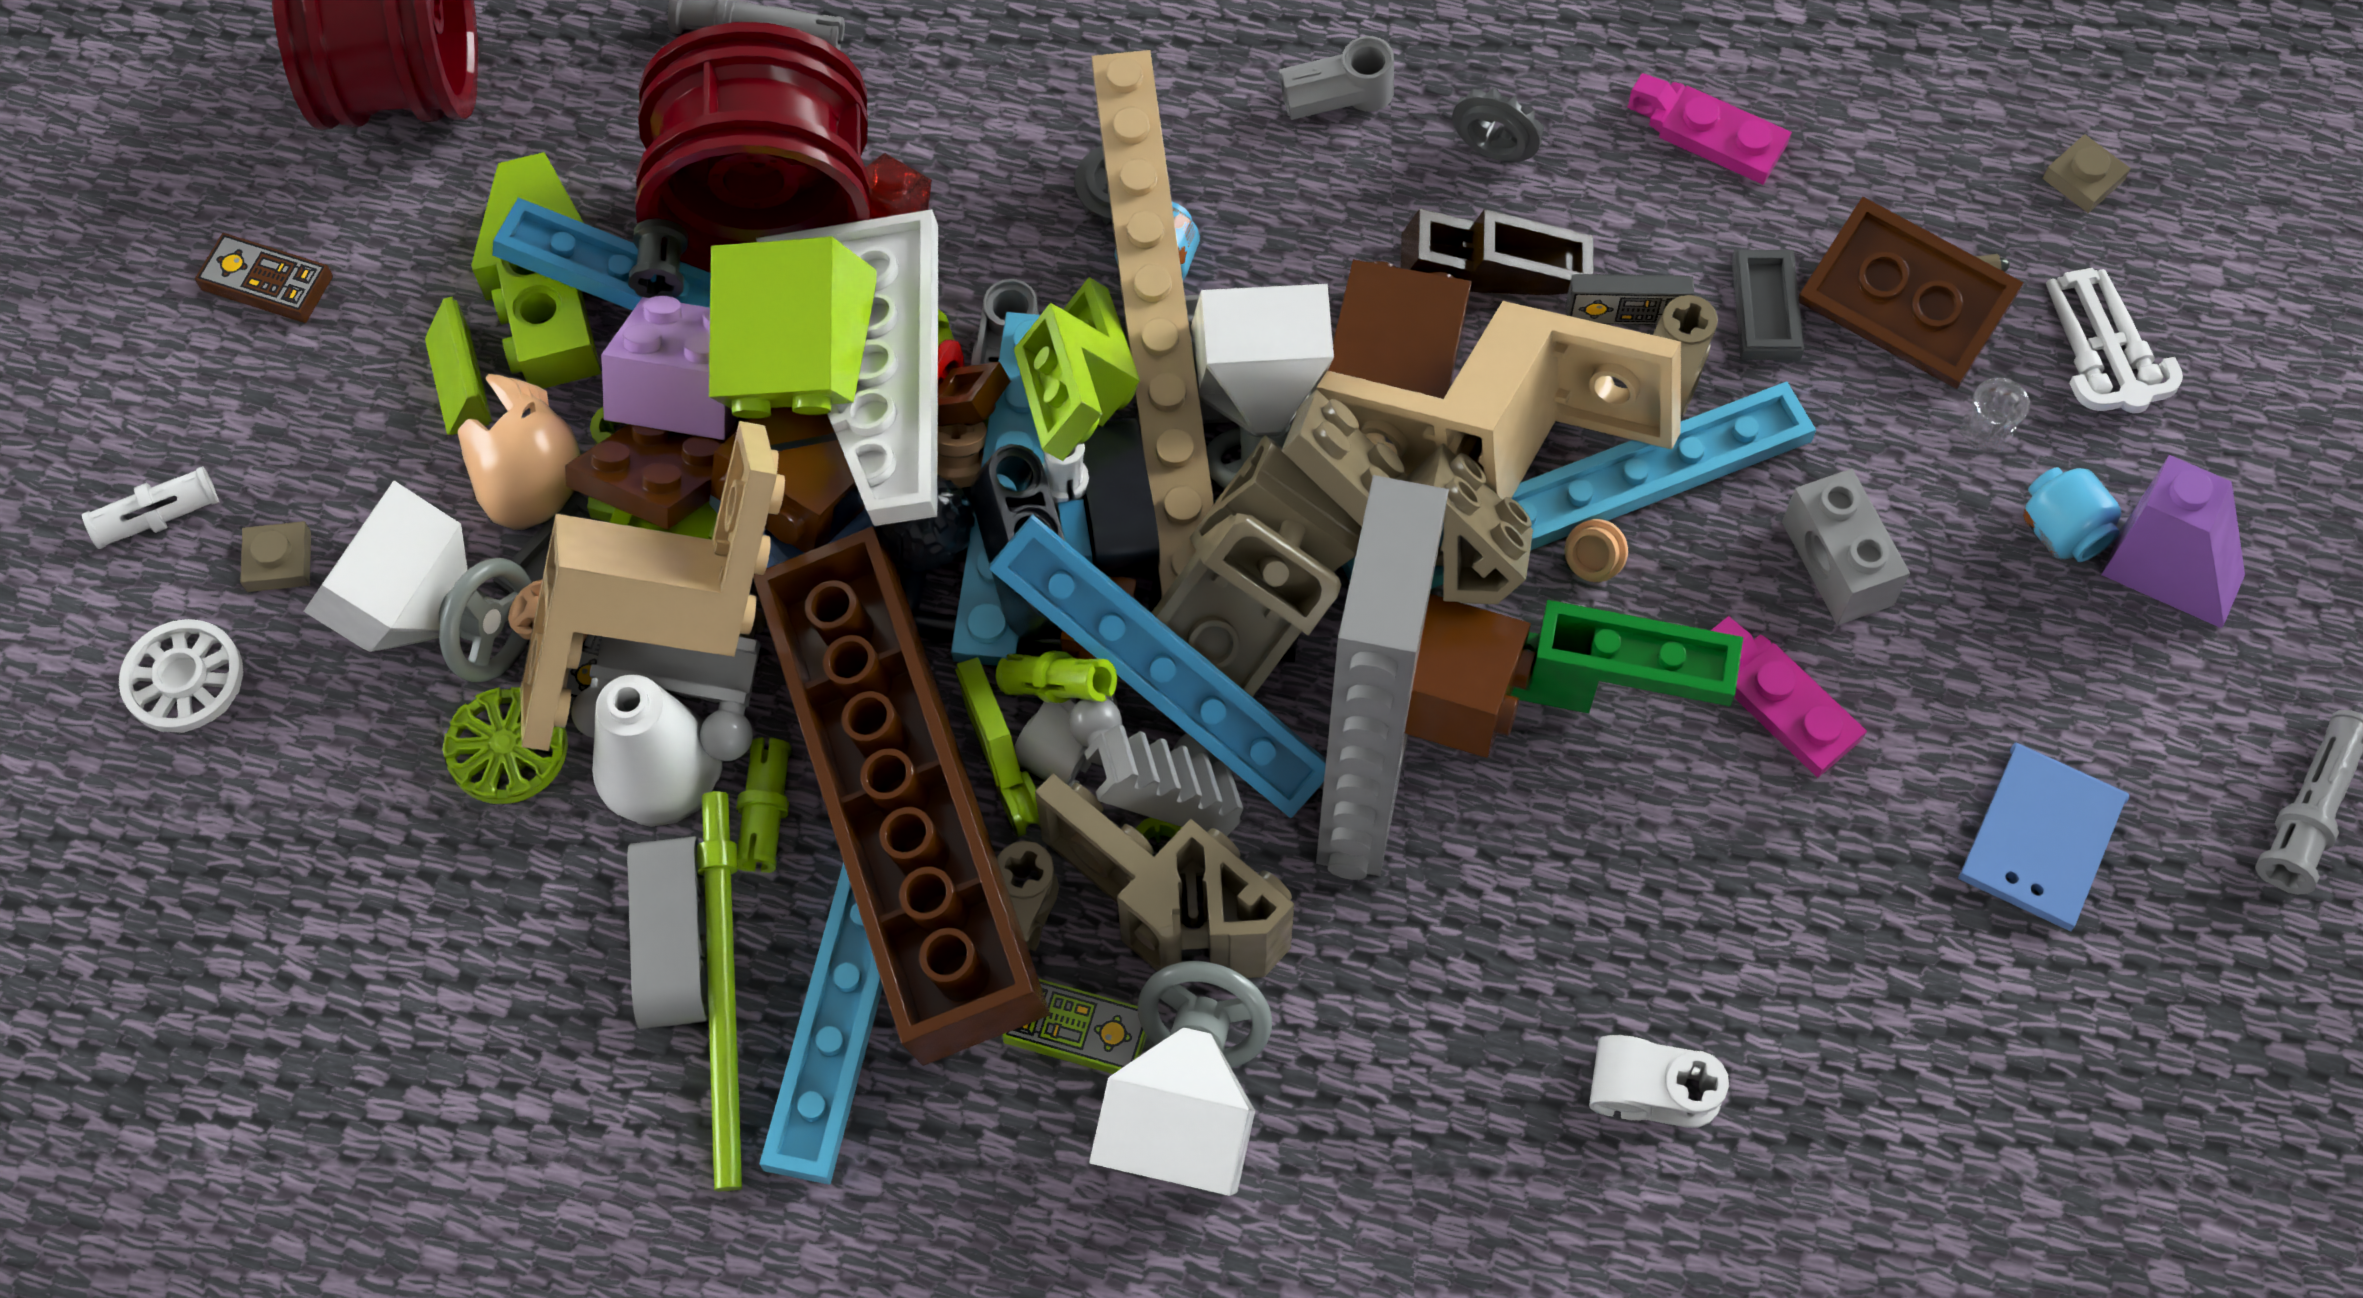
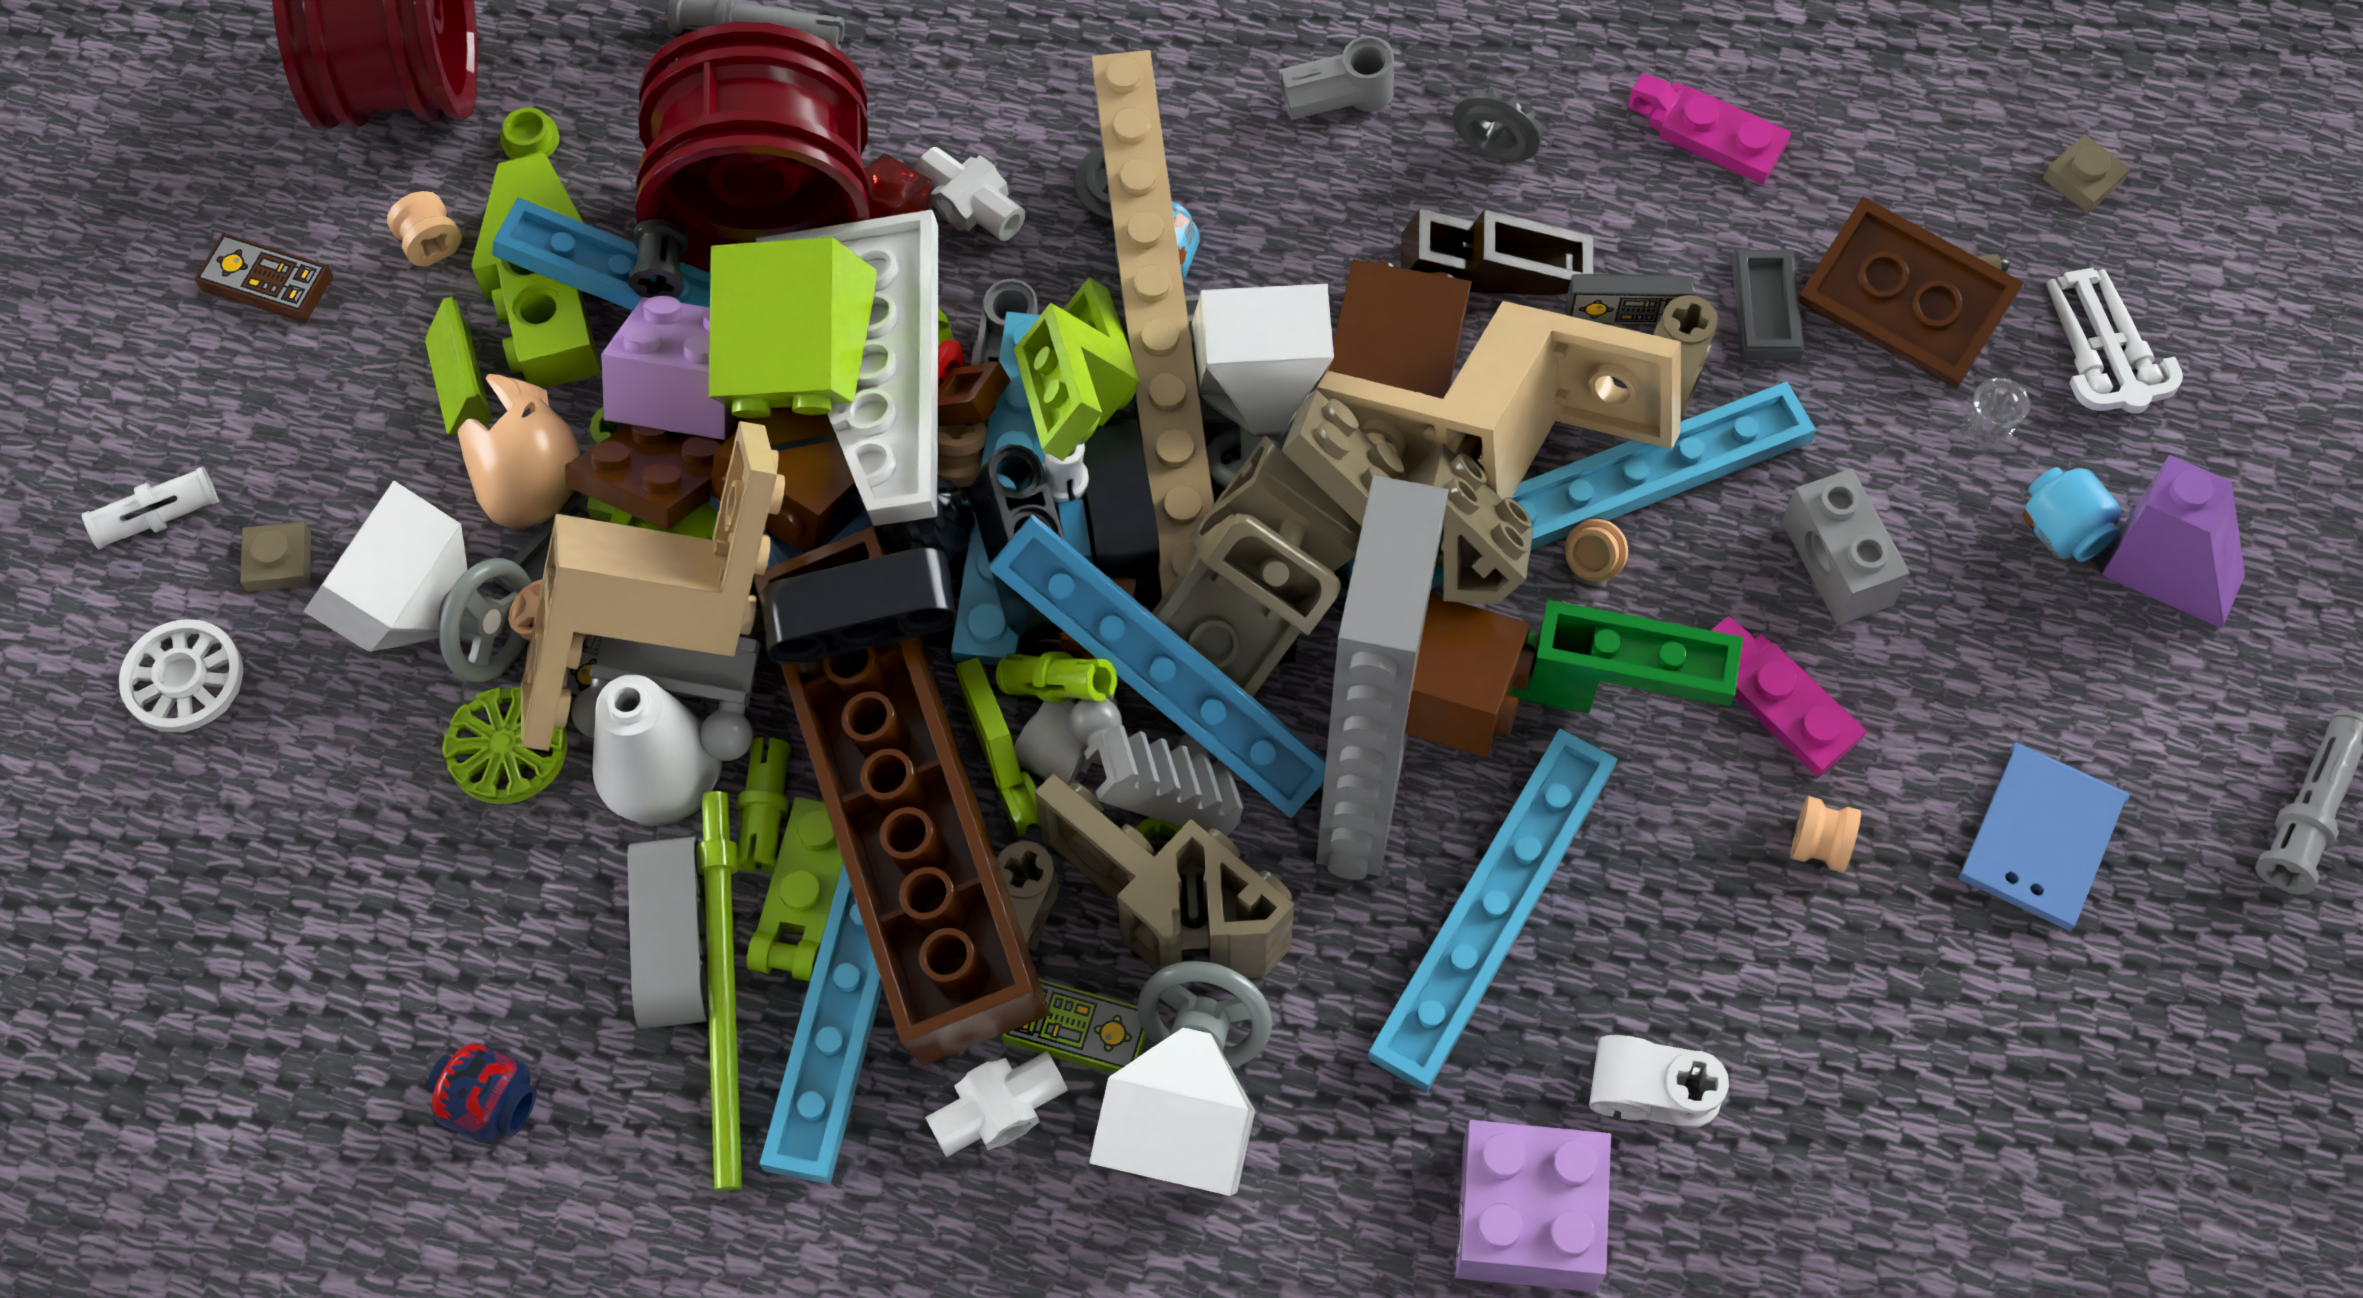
none -> light nougat wheel [387,191,462,267]
none -> dark blue head [427,1042,537,1144]
none -> lime plate [500,107,560,160]
none -> lime plate [746,797,843,982]
none -> black beam [760,548,956,664]
none -> white axle [915,147,1025,241]
none -> white axle [925,1051,1068,1158]
none -> medium azure plate [1367,728,1617,1093]
none -> lavender brick [1455,1120,1611,1292]
none -> light nougat wheel [1790,796,1861,873]

